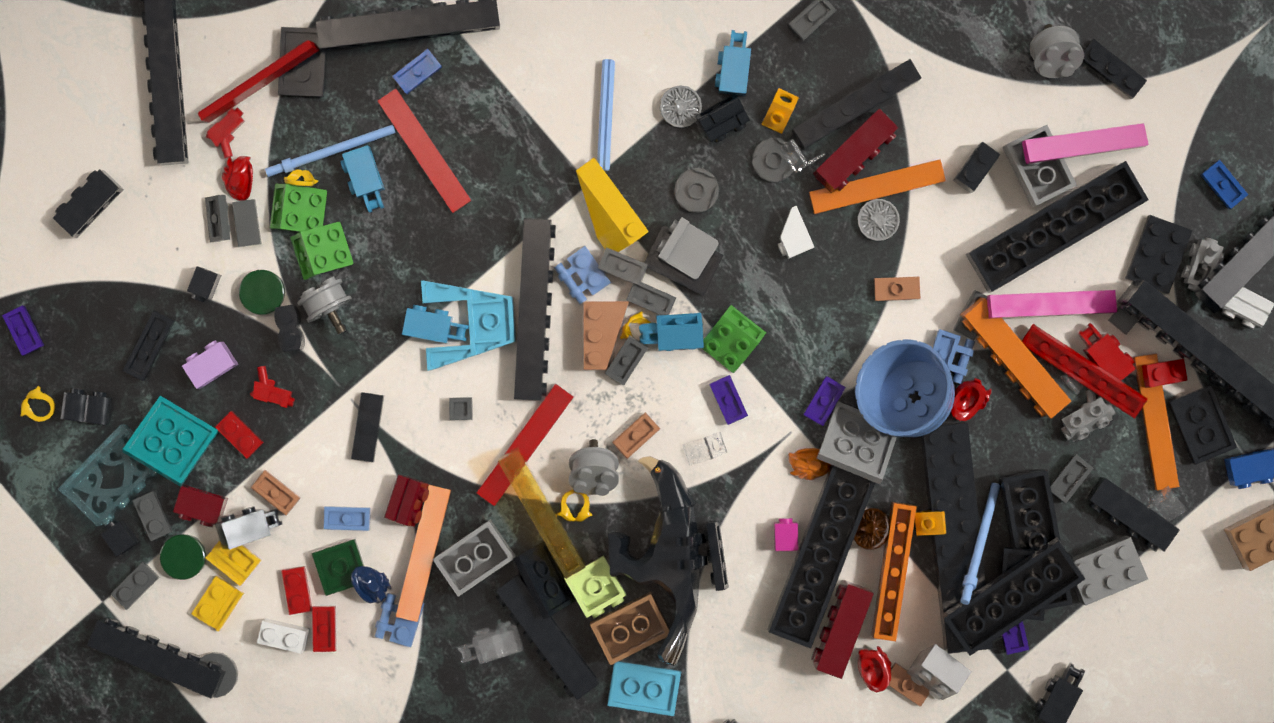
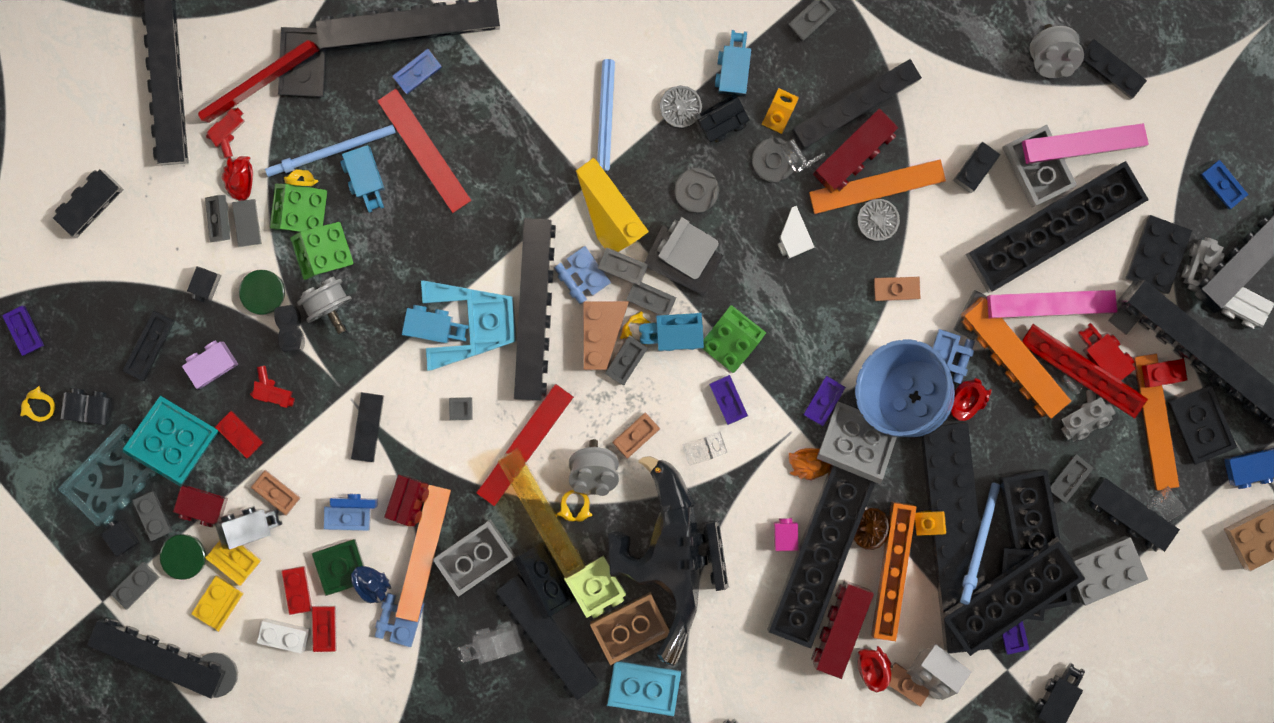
none -> blue plate [330,494,378,509]

